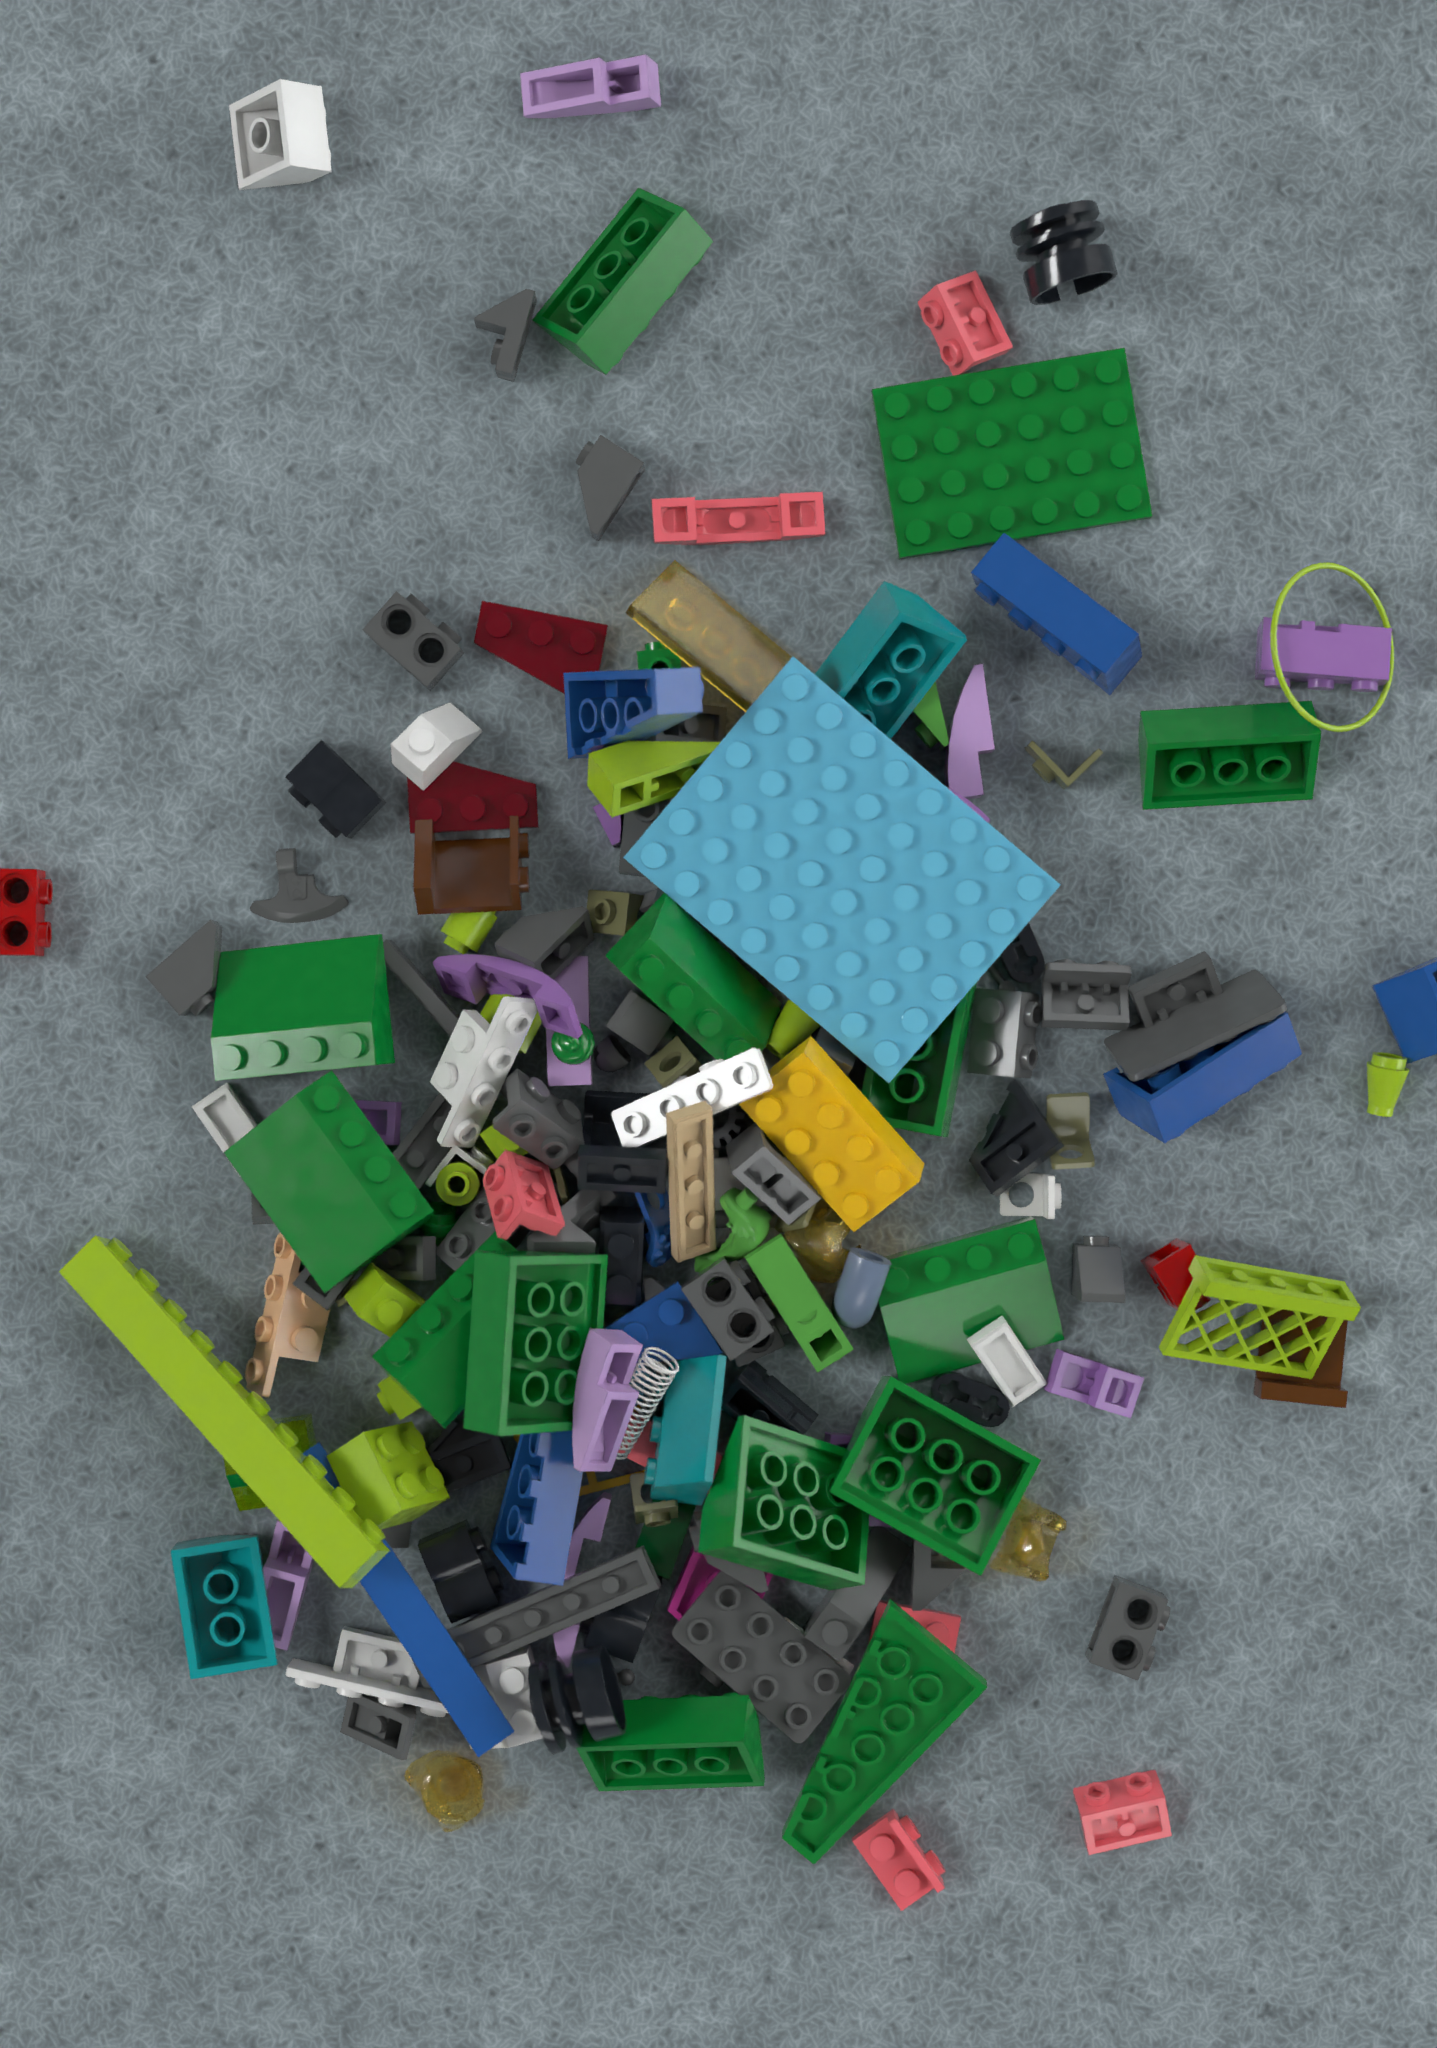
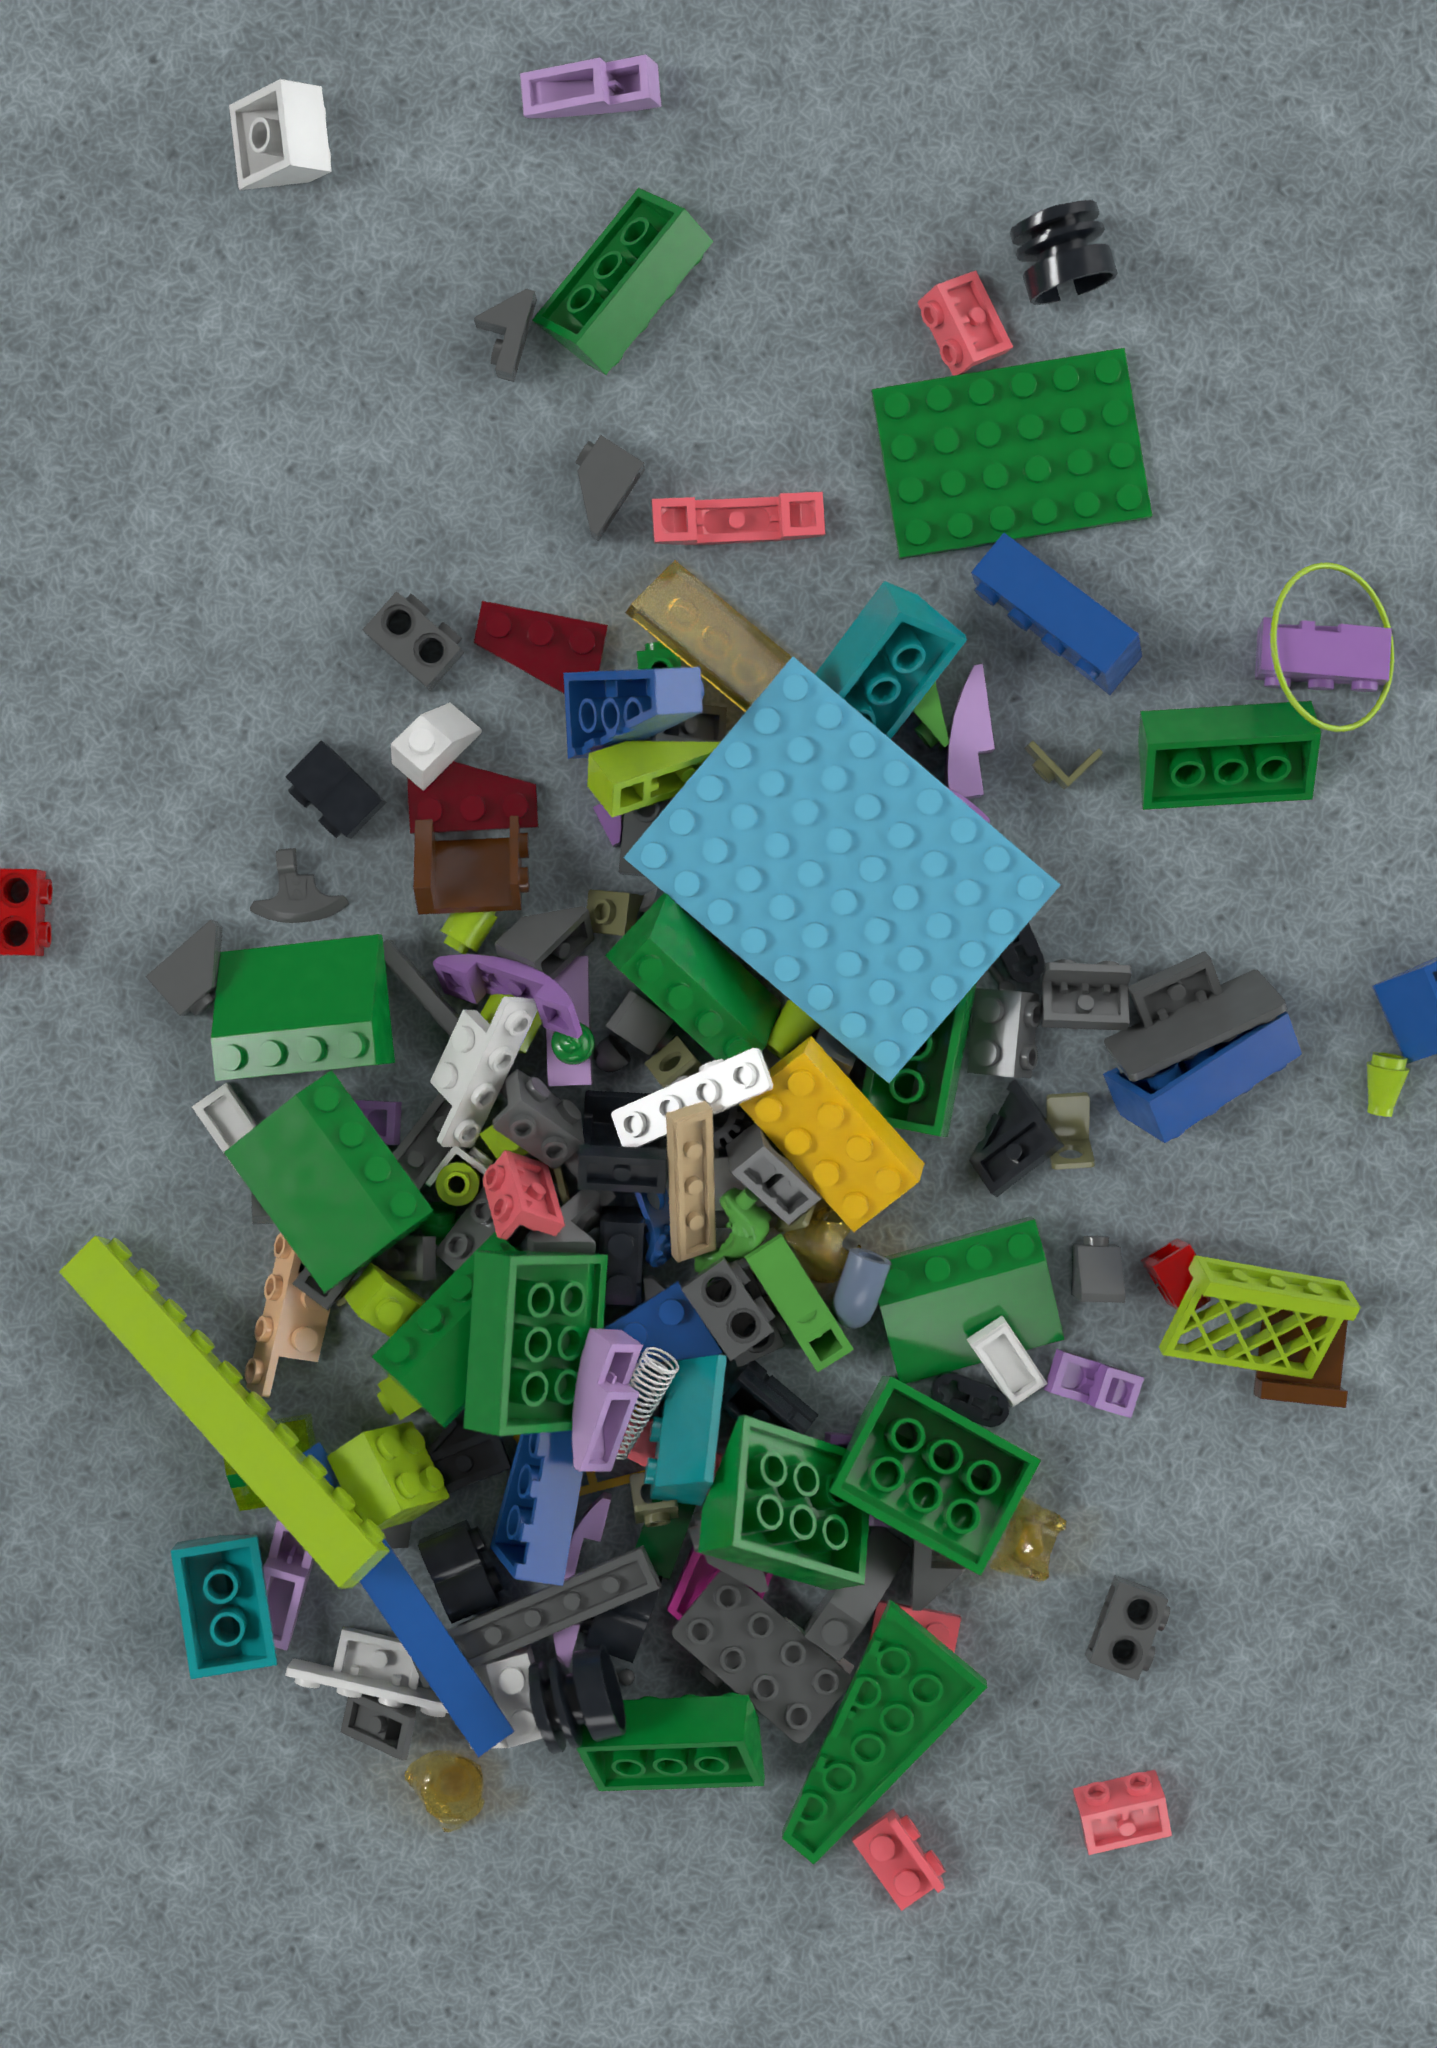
white bracket [1000,1173,1062,1219] -> none

